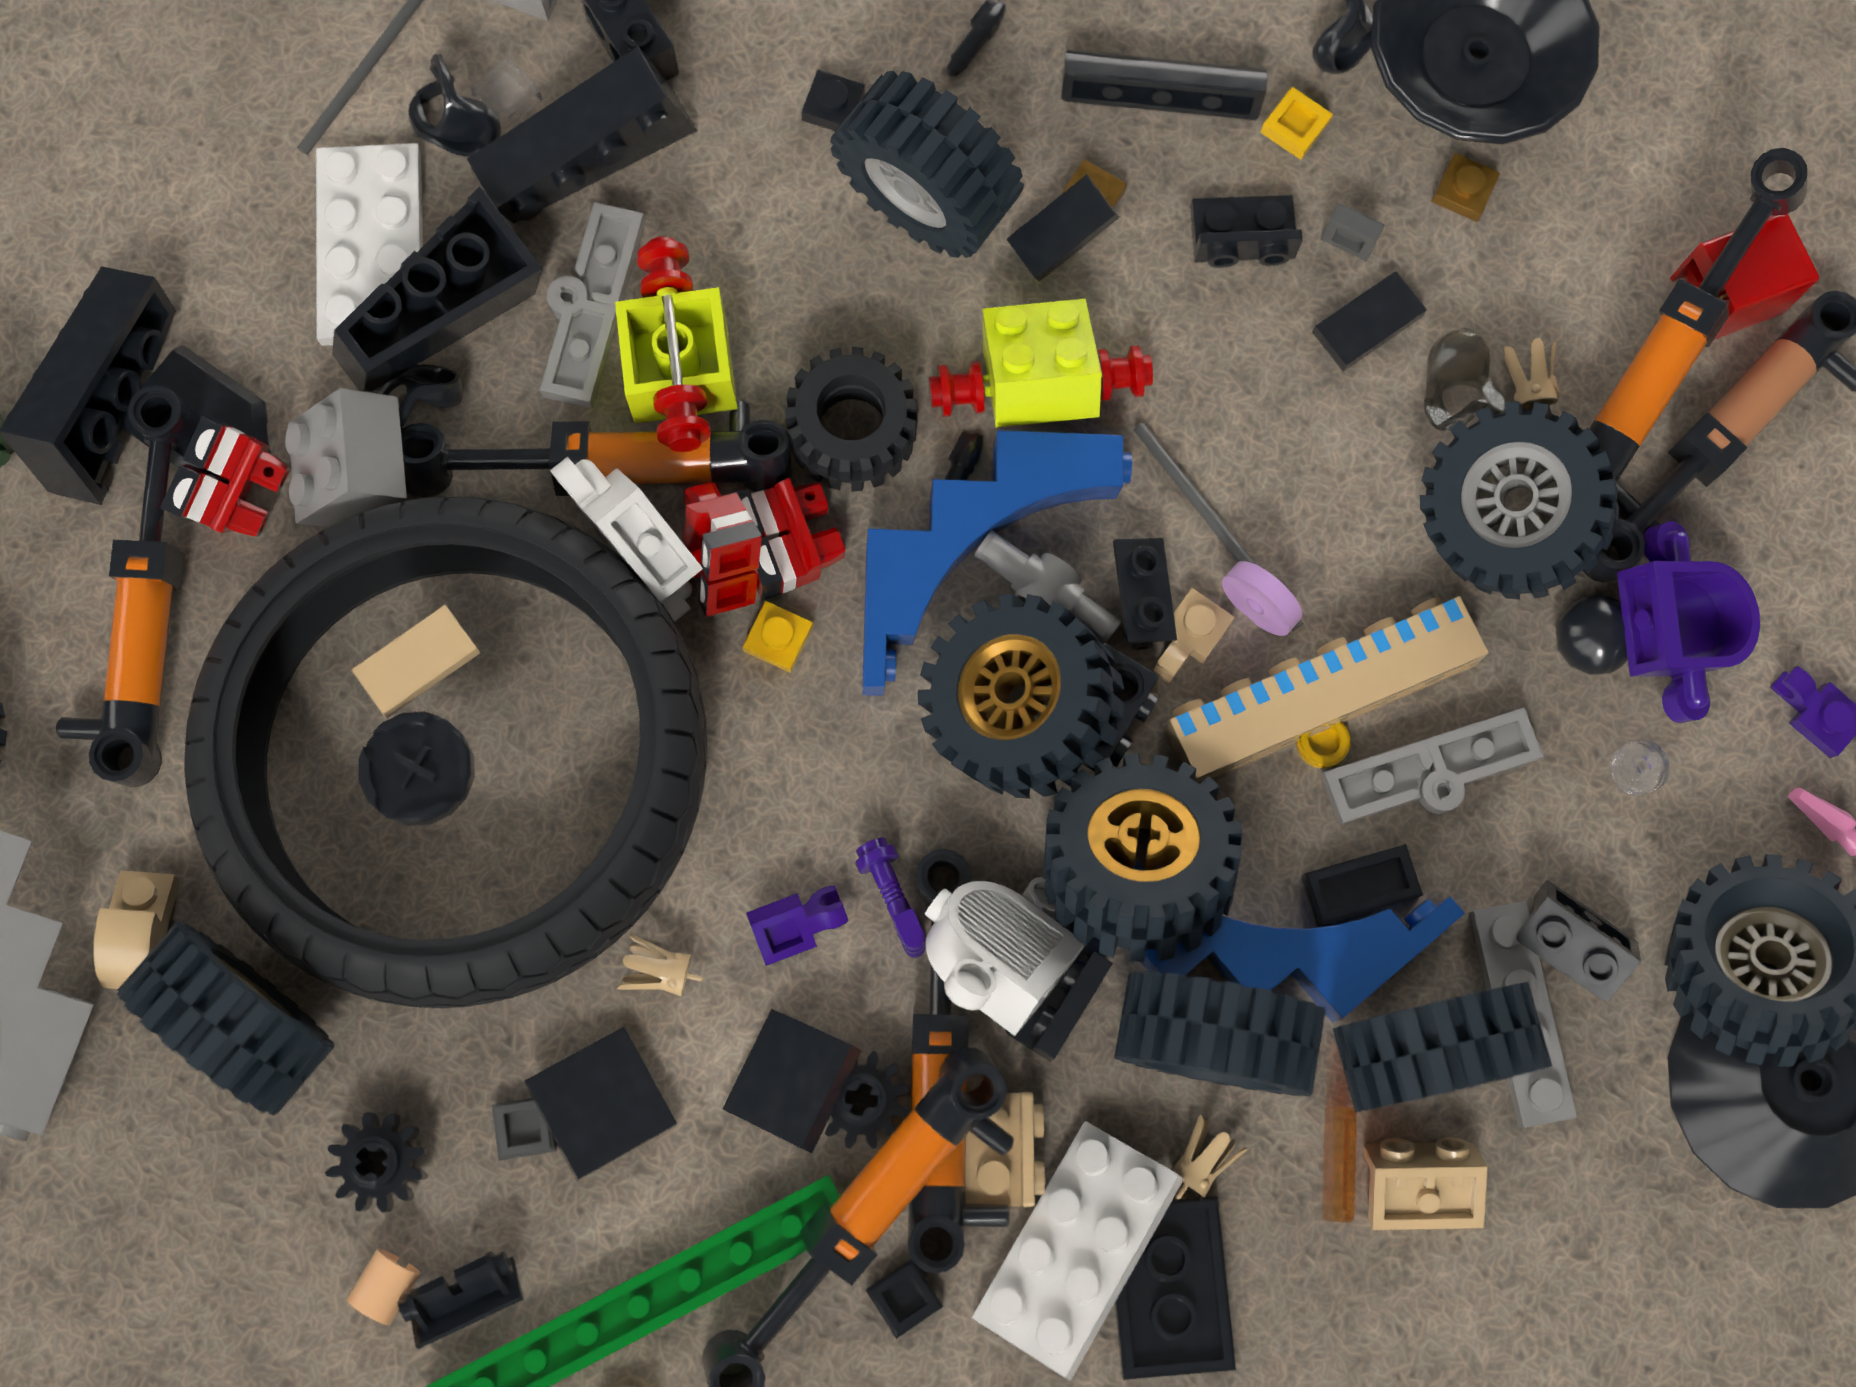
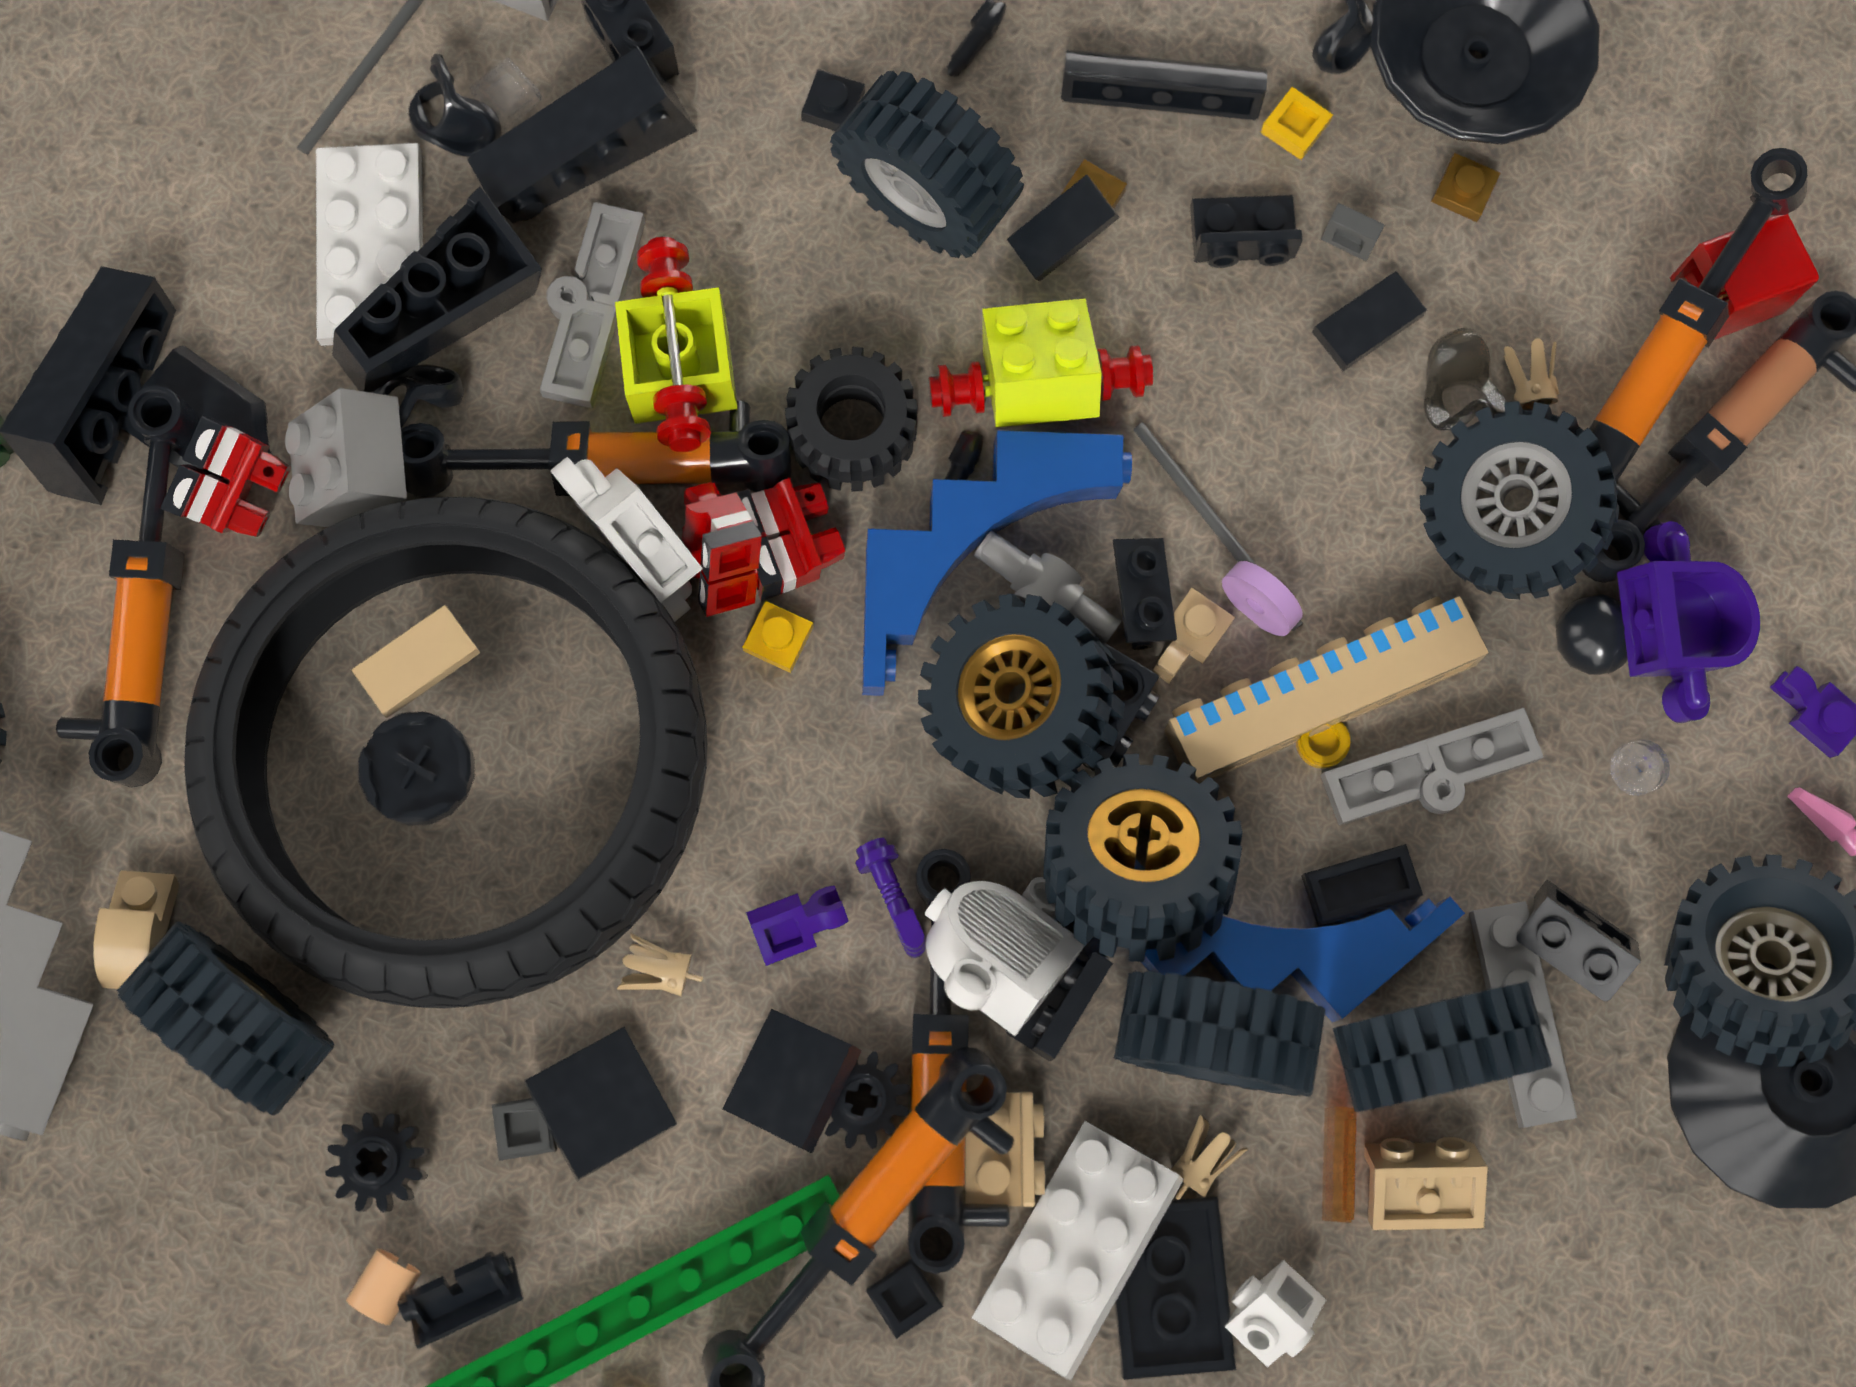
none -> white brick [1225,1260,1326,1367]

